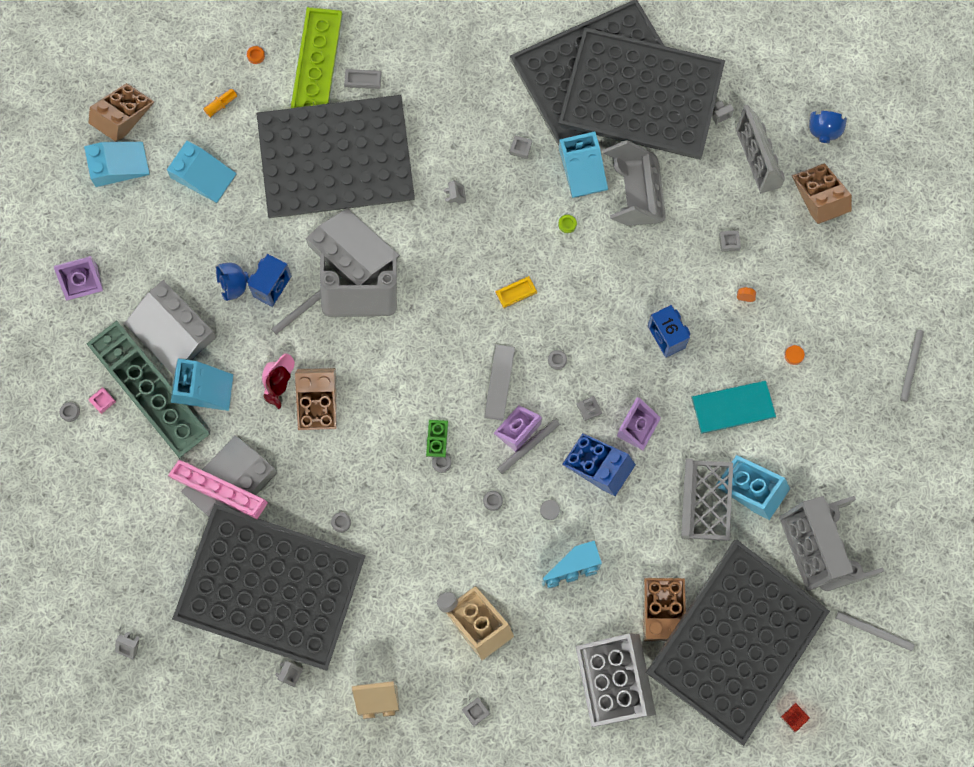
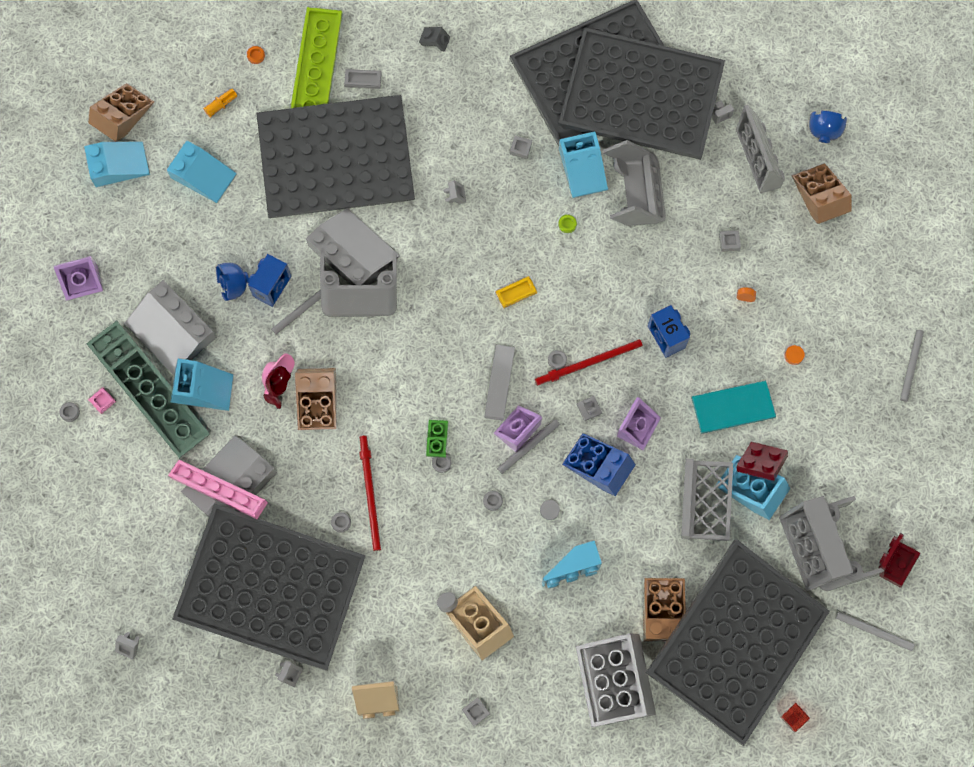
none -> red bar [359,435,381,551]
none -> dark grey bracket [419,27,450,52]
none -> red bar [534,339,643,386]
none -> dark red plate [737,442,788,481]
none -> dark red bracket [878,533,921,588]

